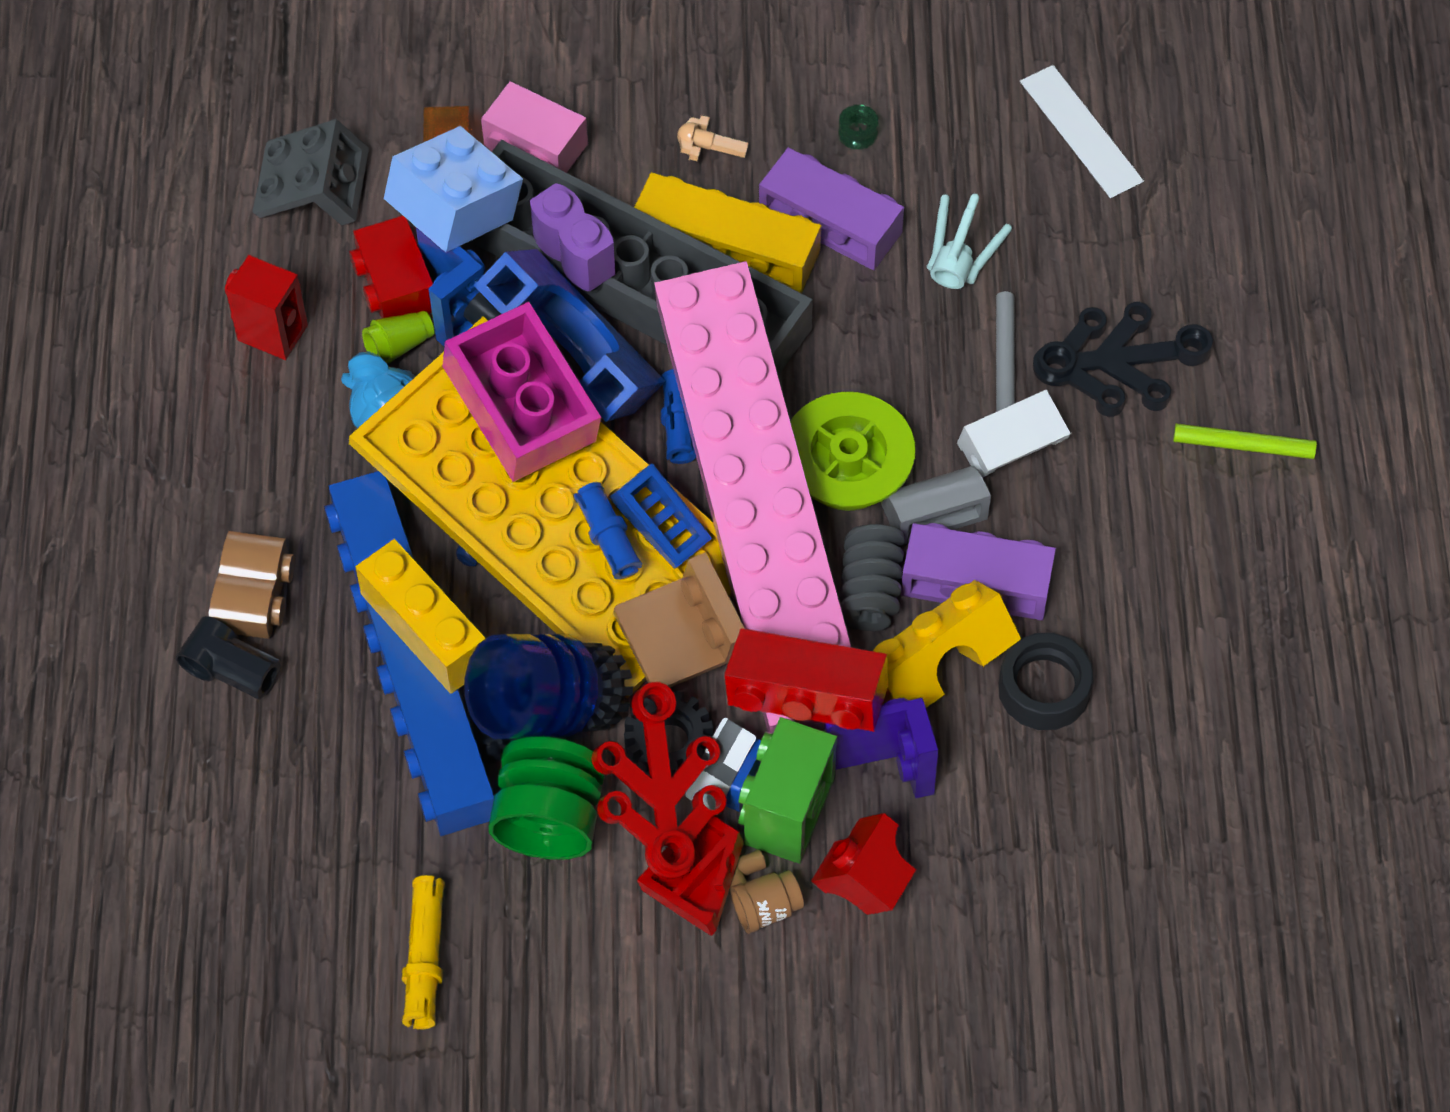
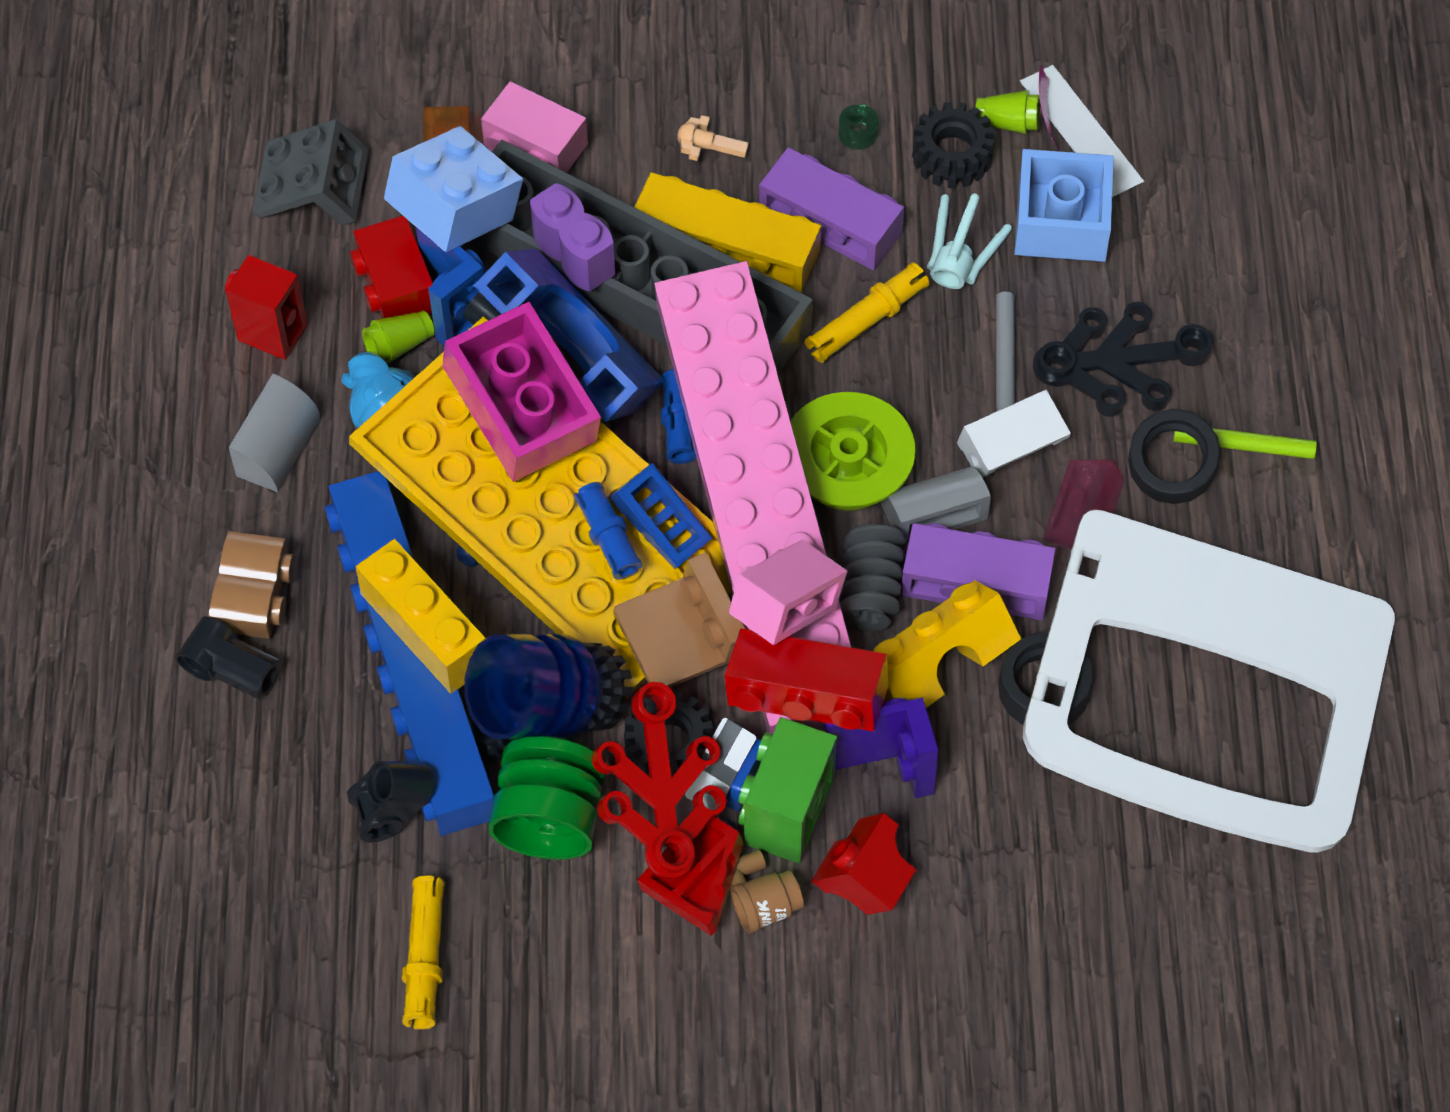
none -> light grey brick [229,374,321,493]
none -> black piece [347,761,434,843]
none -> bright pink brick [728,539,847,645]
none -> yellow pin [805,262,929,363]
none -> black tyre [912,102,994,188]
none -> lime cone [975,90,1041,135]
none -> light blue brick [1014,149,1114,262]
none -> white door [1023,510,1395,852]
none -> sticker [1039,66,1060,152]
none -> clear pink slope [1043,460,1124,549]
none -> black tyre [1128,409,1220,504]

